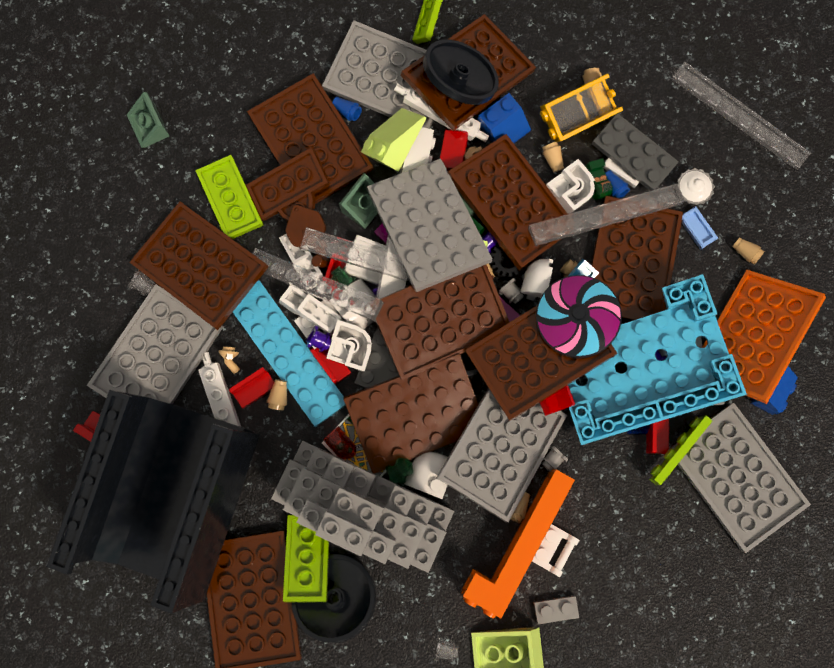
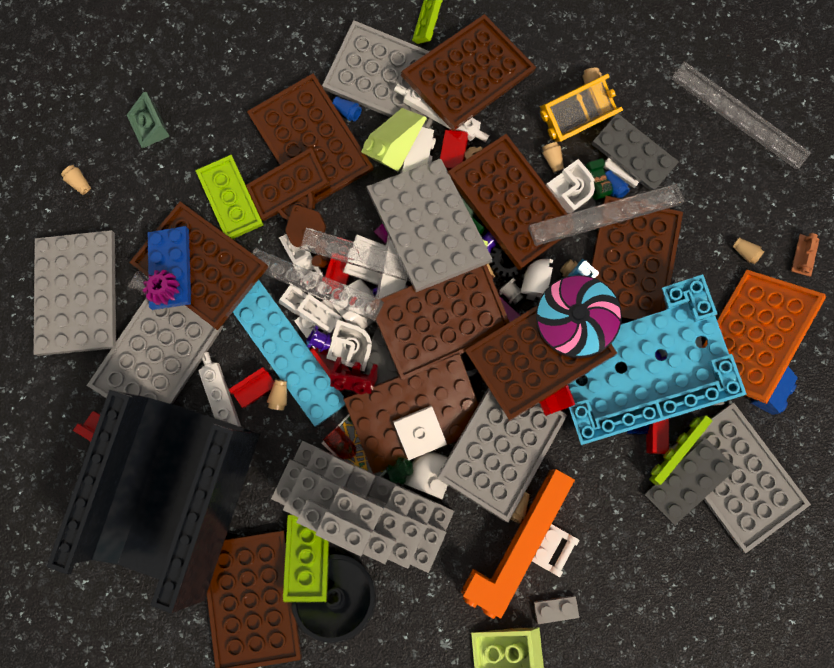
tan plate [218,347,240,374] -> none
clear green brick [330,266,356,292] -> none
sand green slope [339,173,378,229] -> none
black dish [423,40,499,105] -> none
clear brick [435,637,459,662] -> none
blue slope [478,93,531,143] -> none
light grey brick [541,446,568,472] -> none
white piece [676,168,715,205] -> none
light blue tile [681,206,718,250] -> none
none -> light grey plate [34,230,116,356]
none -> tan cone [61,165,91,195]
none -> magenta gear [143,270,180,305]
none -> blue plate [148,226,191,310]
none -> dark red window [330,357,378,394]
none -> white plate [393,406,447,460]
none -> dark grey plate [644,437,737,525]
none -> nougat hinge [791,233,820,277]

